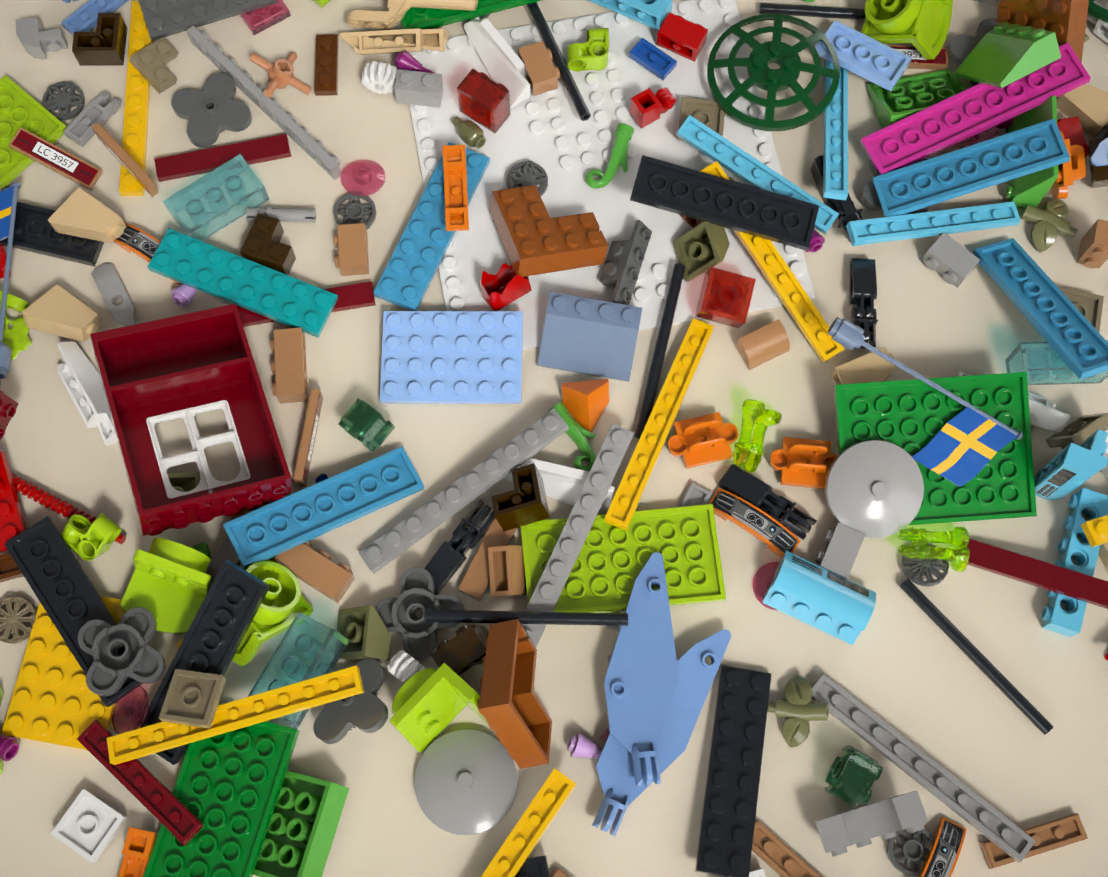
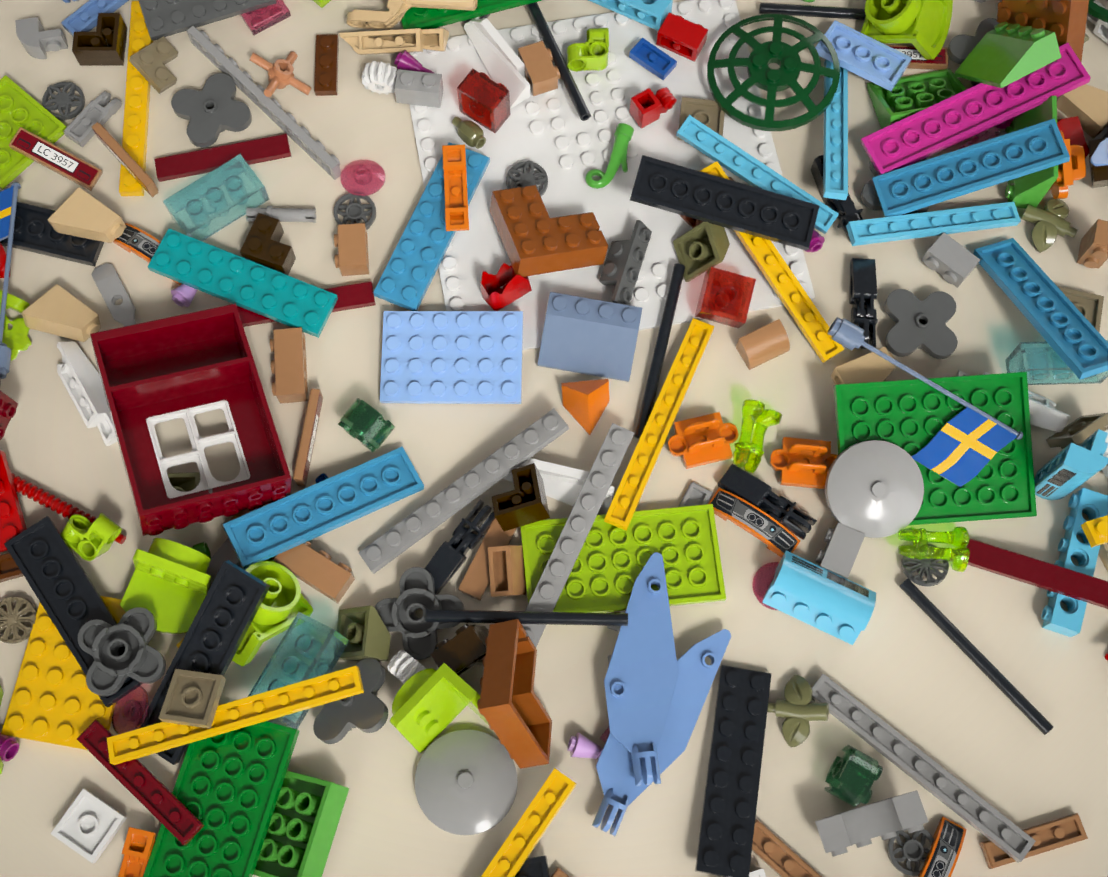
bright green plant [547,402,596,472] -> none
none -> dark grey plant [885,289,958,359]

